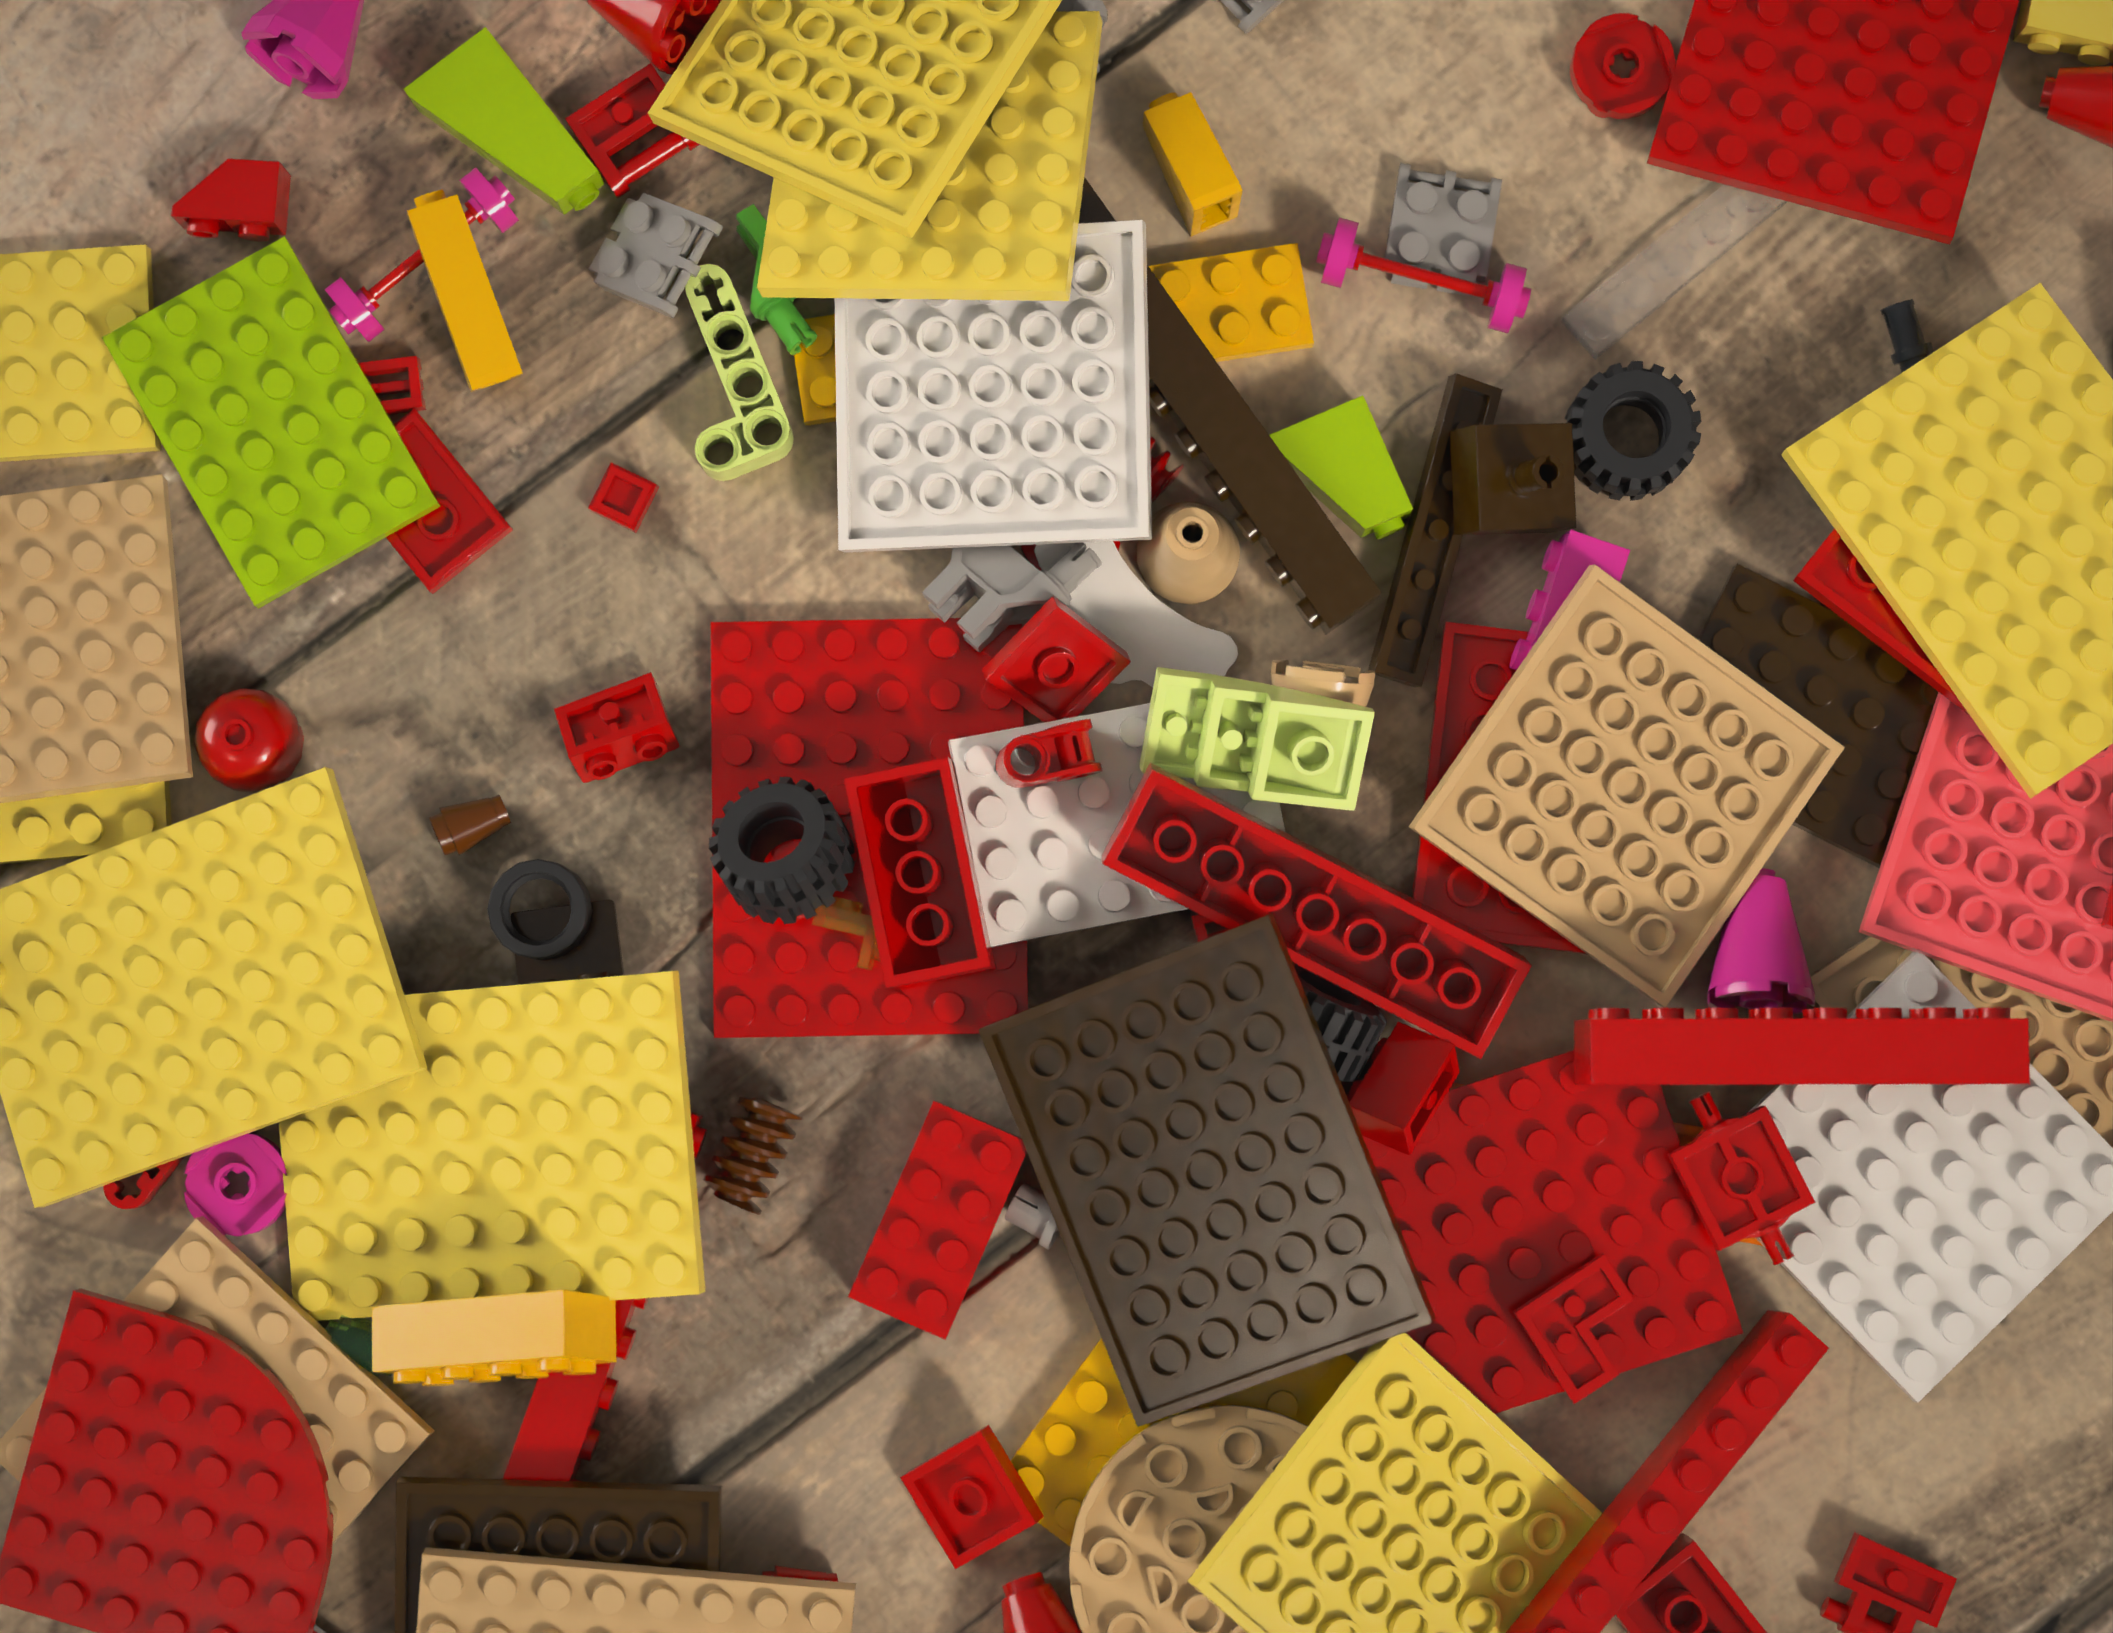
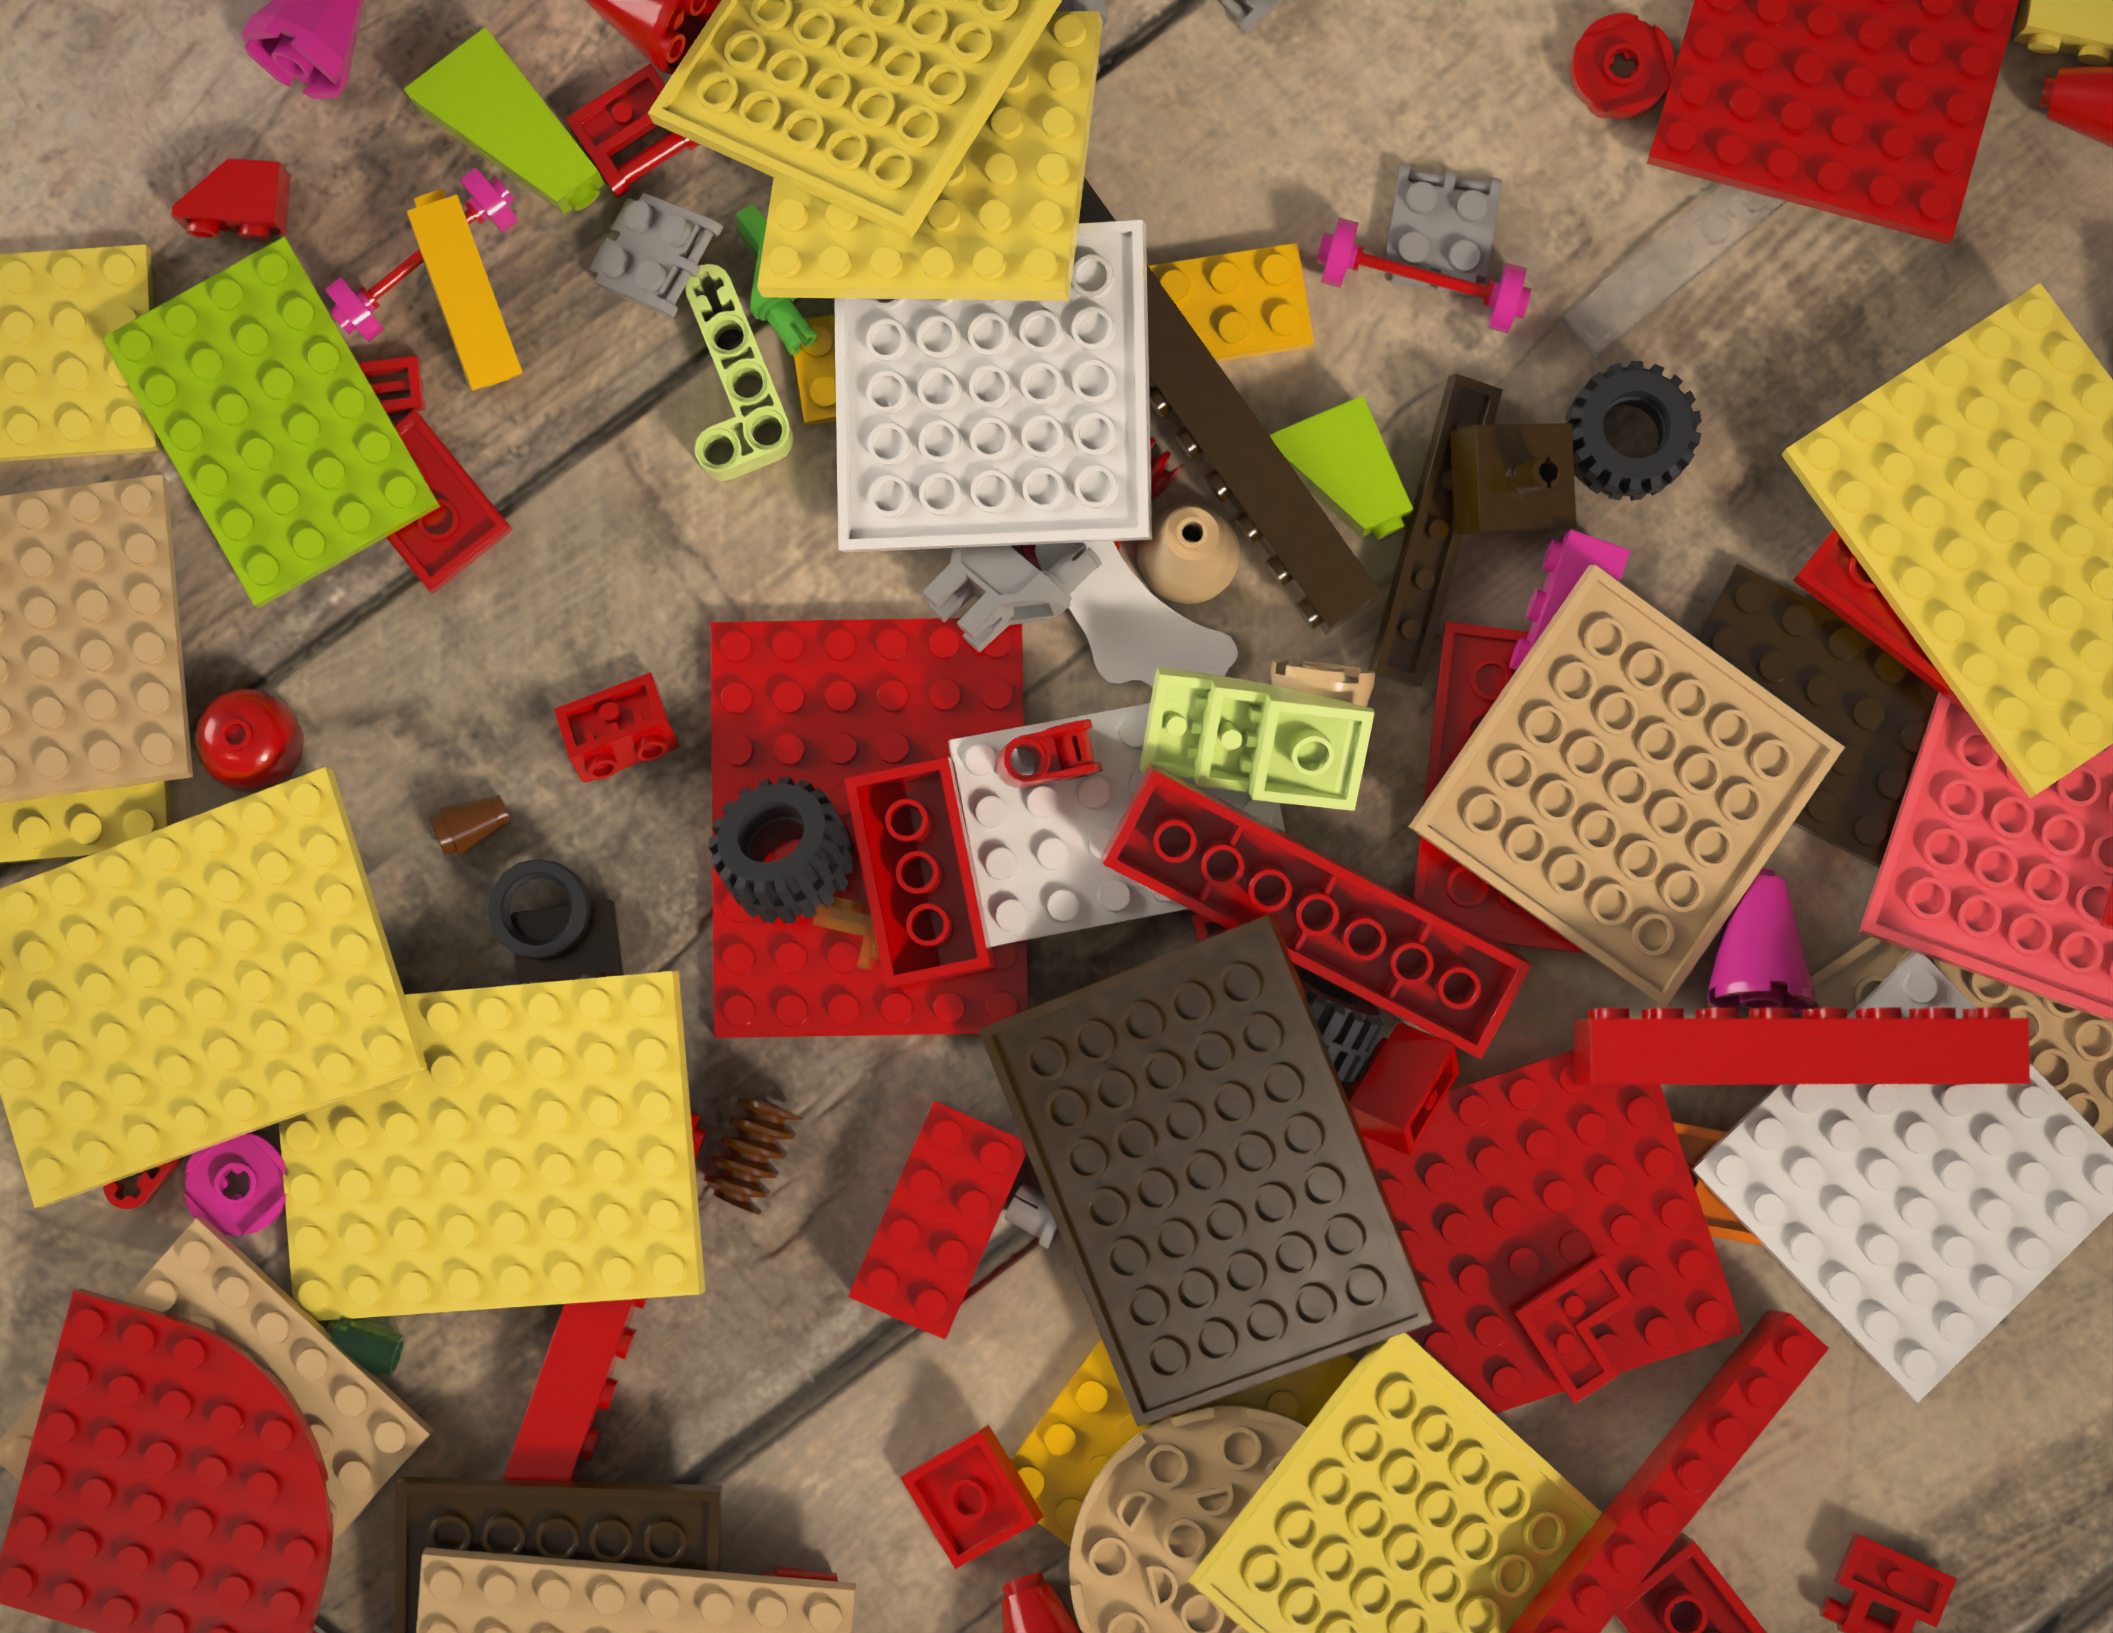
yellow brick [372,1289,616,1386] -> none
red tile [588,462,659,533] -> none
red plate [982,596,1131,722] -> none
yellow slope [1143,92,1243,237] -> none
red plate [1667,1091,1815,1265] -> none
black pin [1880,299,1934,372] -> none

